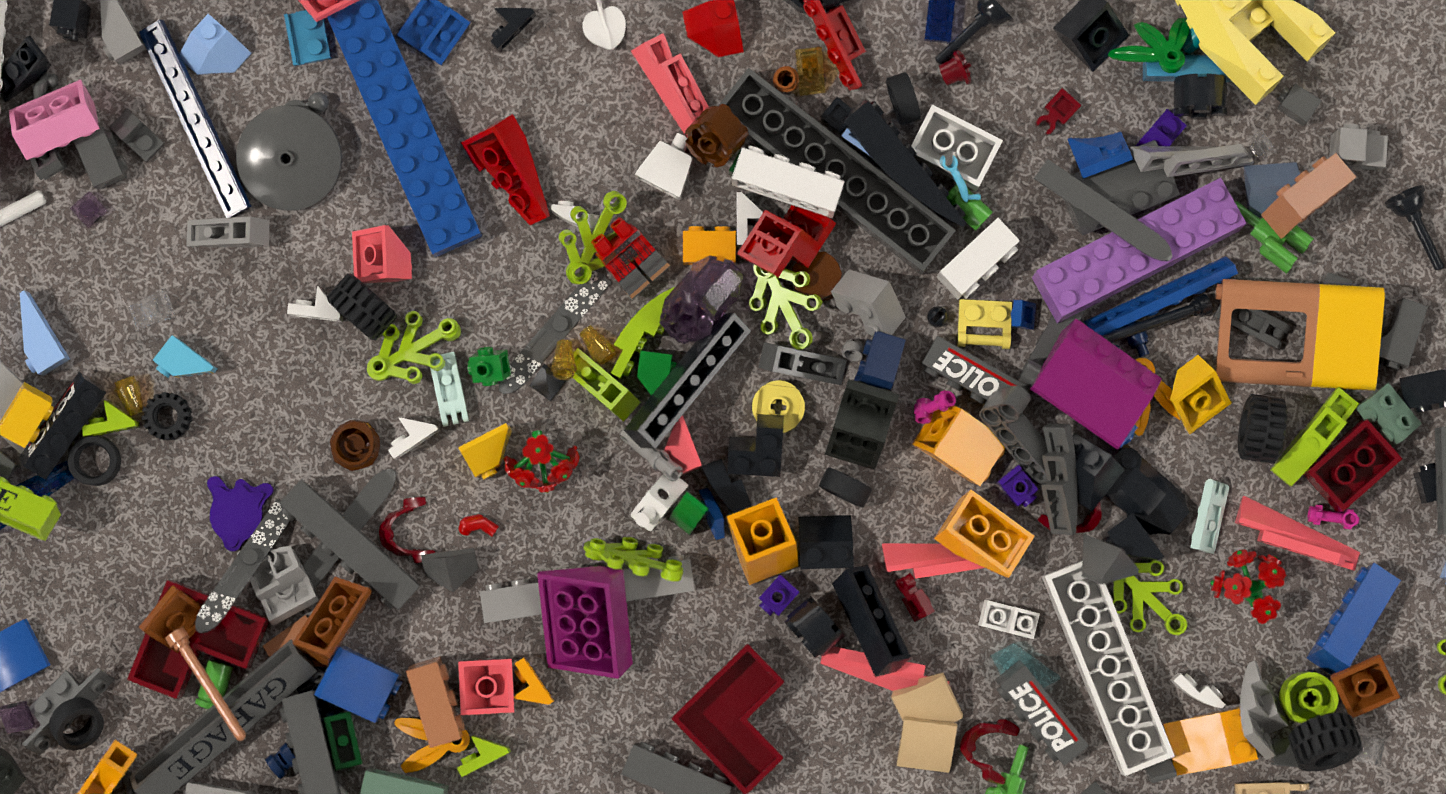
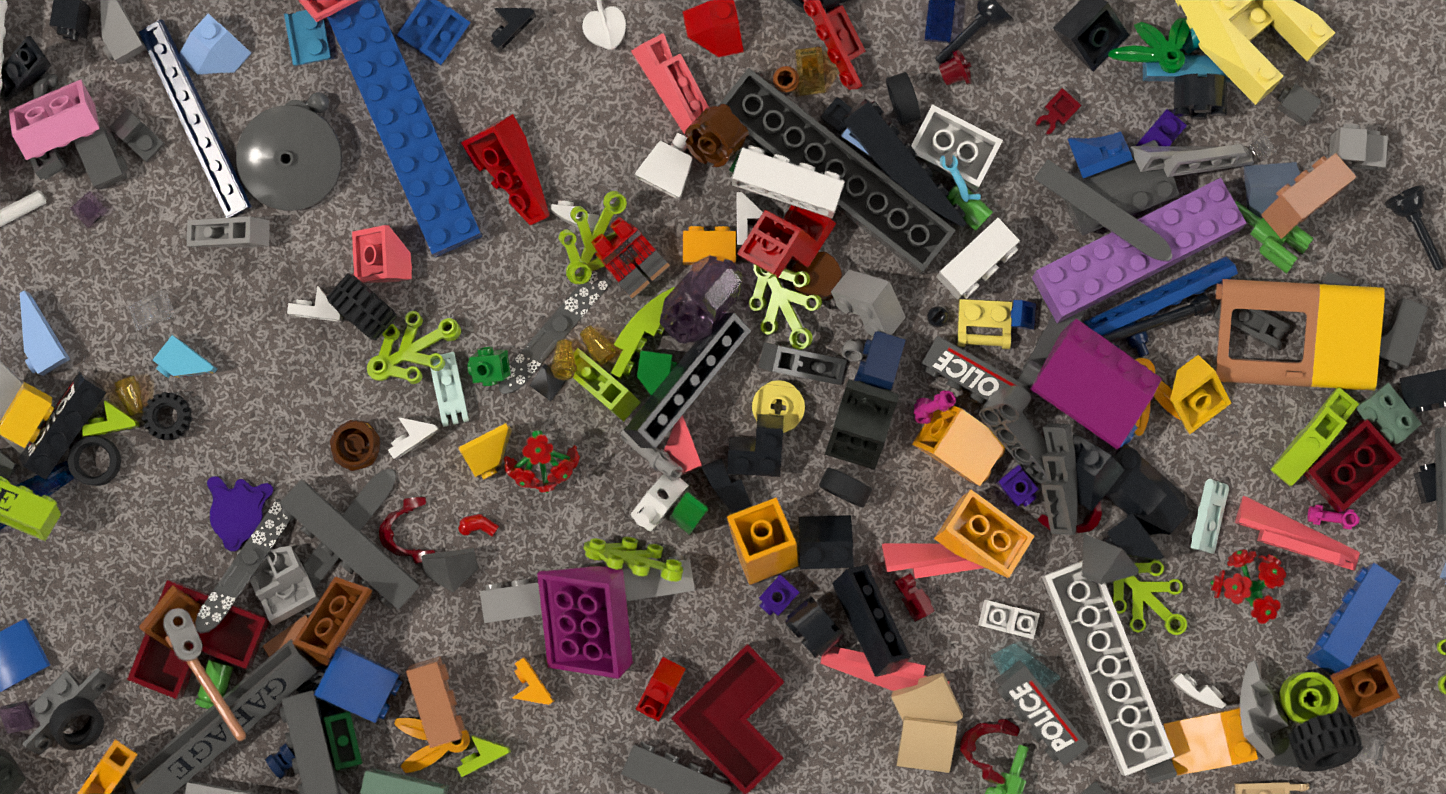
coral slope [458,659,514,715] -> none
blue tile [699,488,726,540] -> none
black tyre [1238,394,1287,464] -> none
none -> light grey plate [164,609,202,661]
none -> red slope [635,657,686,722]

